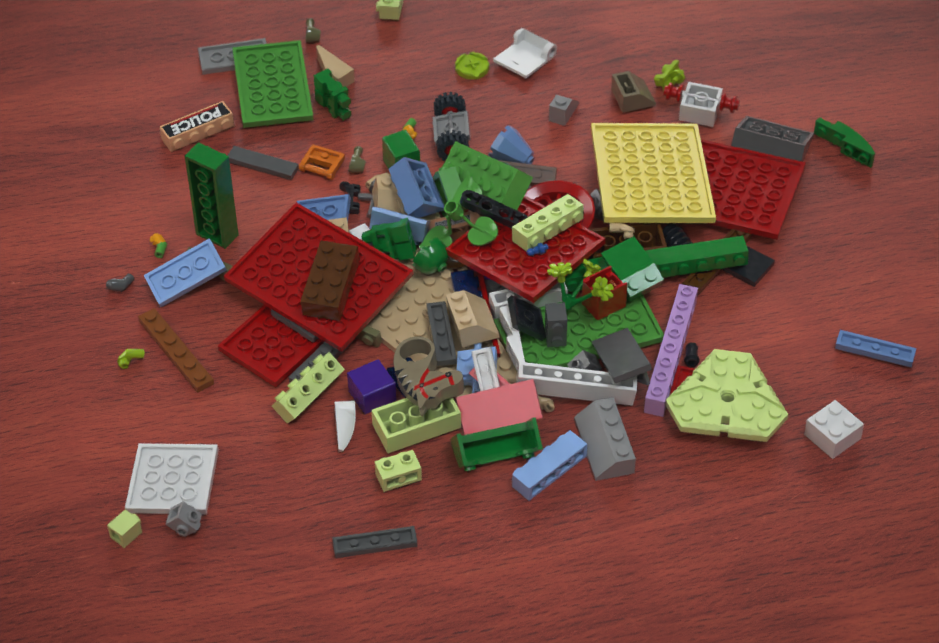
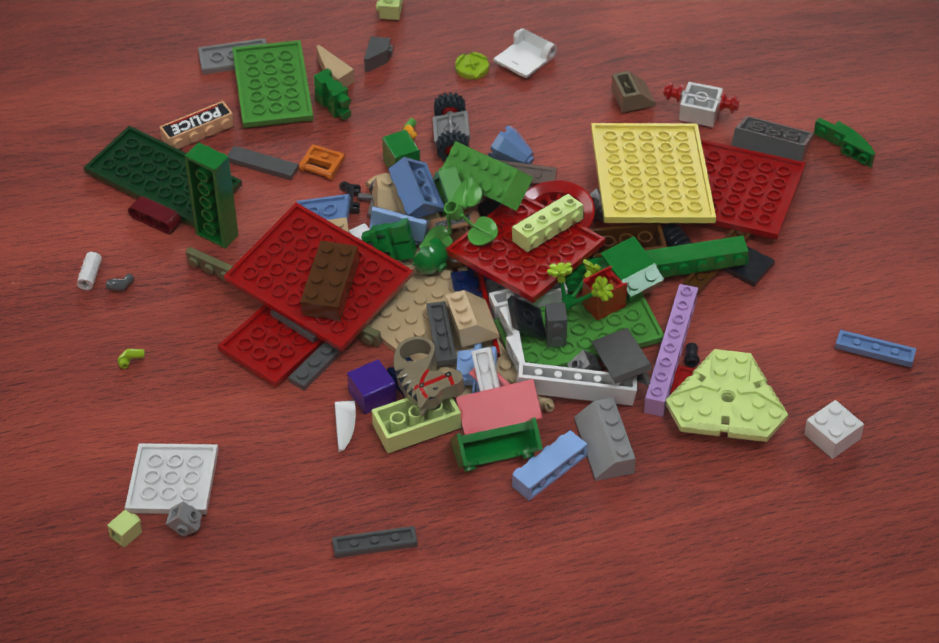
dark orange plate [138,308,214,393] -> none
light blue plate [144,238,227,307] -> none
arm [150,233,167,258] -> none
yellowish green brick [272,352,345,423] -> none
olive bar [305,18,321,43] -> none
olive bar [348,146,366,173] -> none
yellowish green brick [375,450,422,492] -> none
black beam [460,190,528,229] -> none
blue piece [527,242,549,256] -> none
light grey slope [549,95,579,126] -> none
tan arm [609,223,635,239] -> none
lime hips [654,60,685,91] -> none
none -> white axle [77,252,102,290]
none -> dark green plate [83,126,242,228]
none -> dark red beam [128,196,182,234]
none -> dark grey slope [364,36,394,72]

